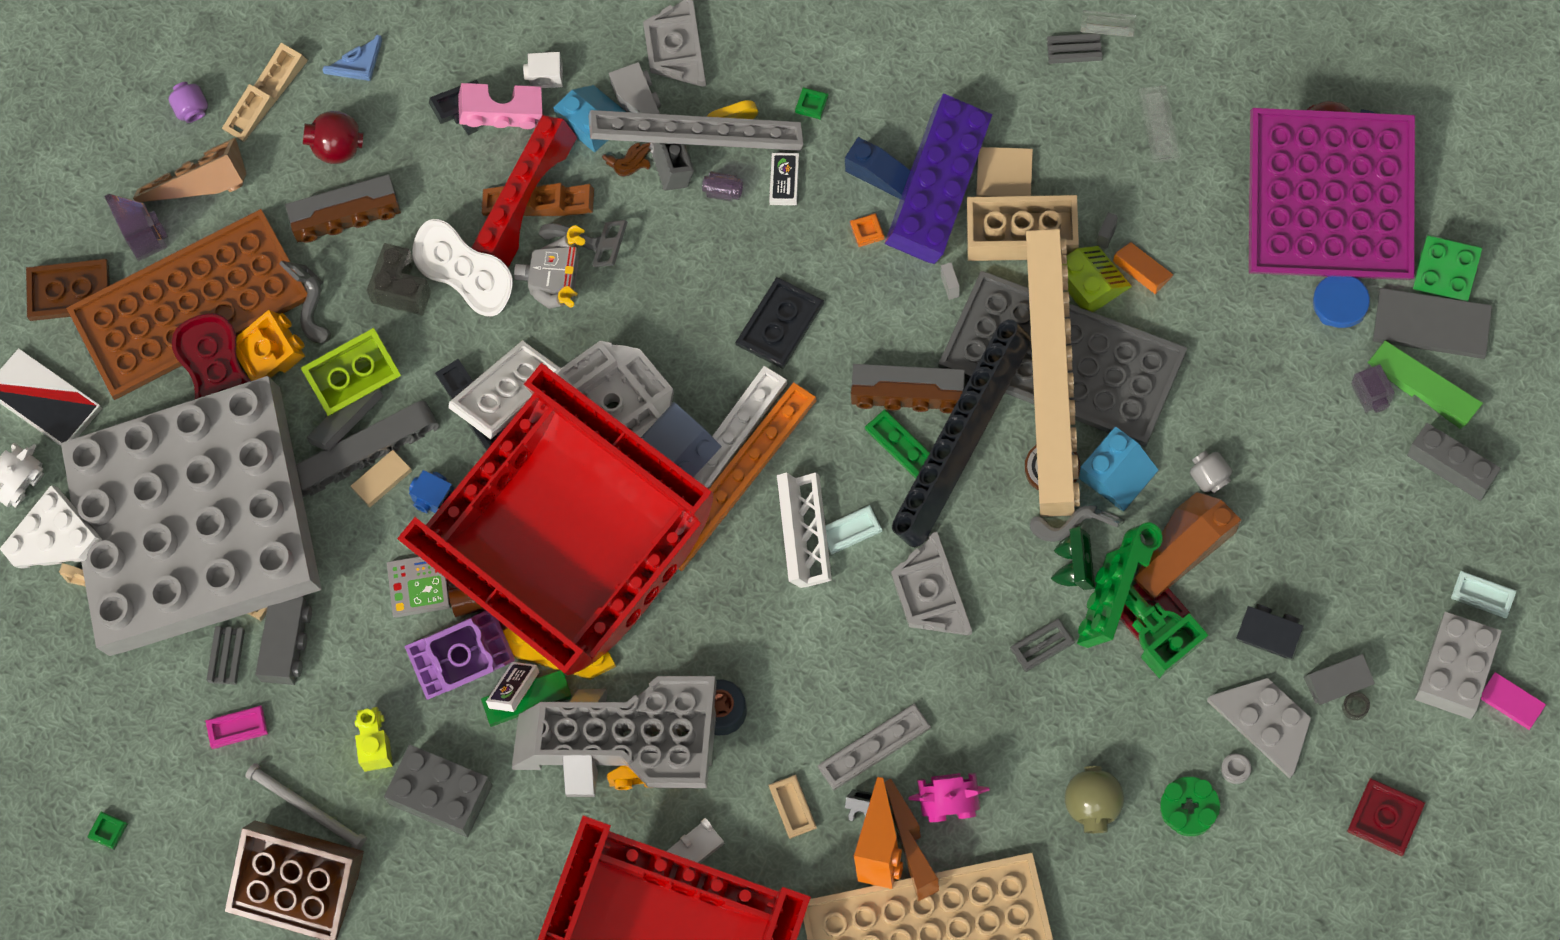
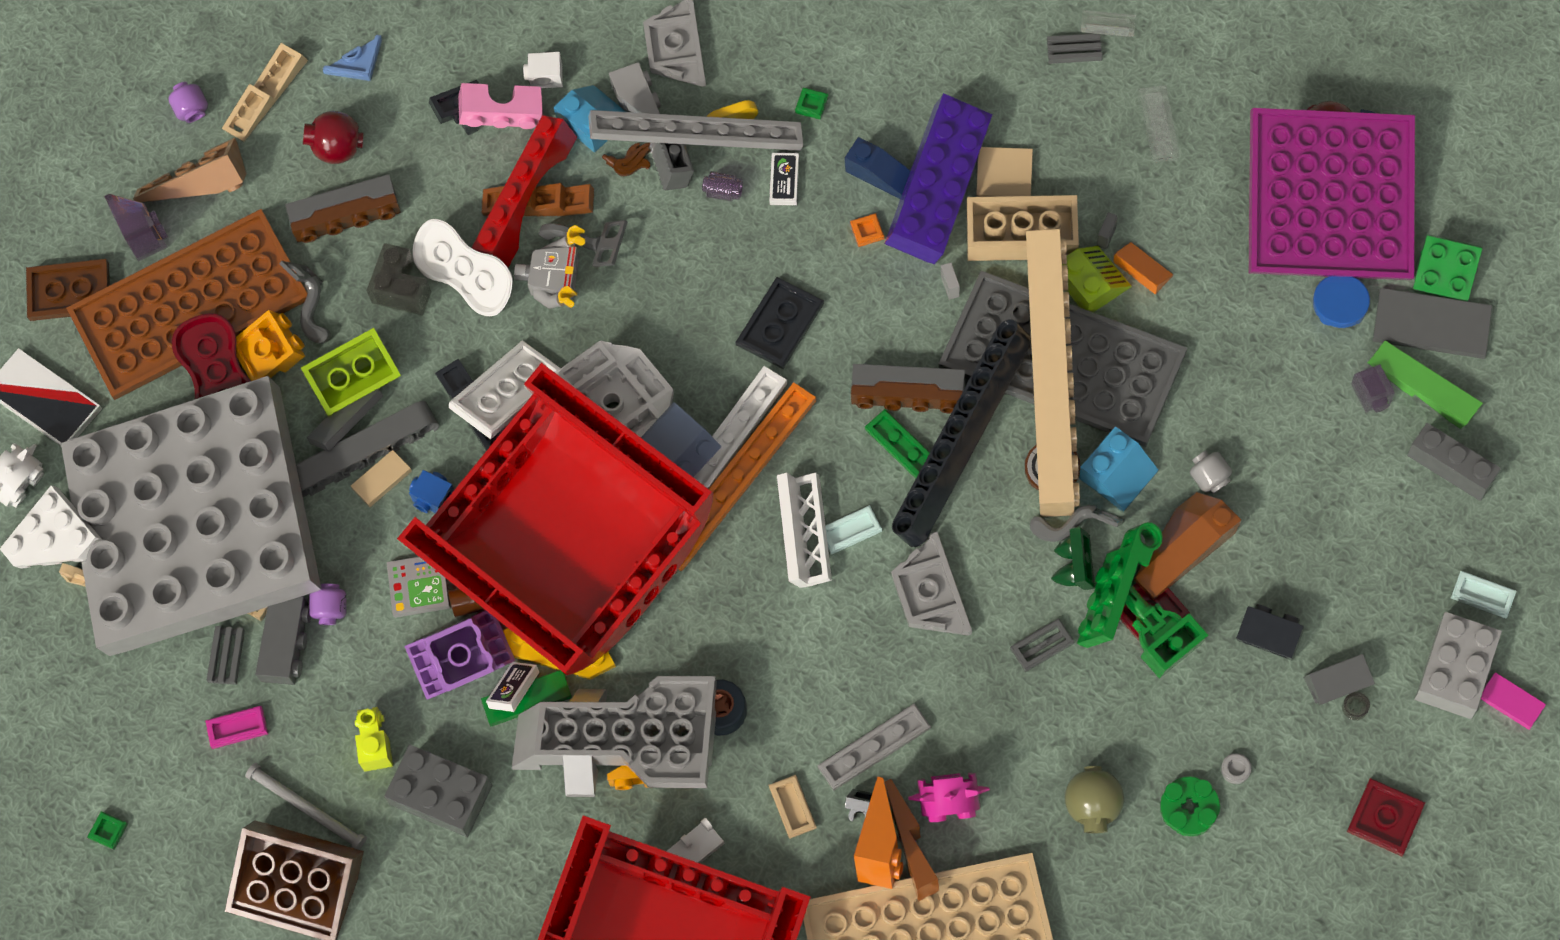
light grey wing [1207,678,1311,779] -> none
none -> medium lavender head [309,584,346,625]

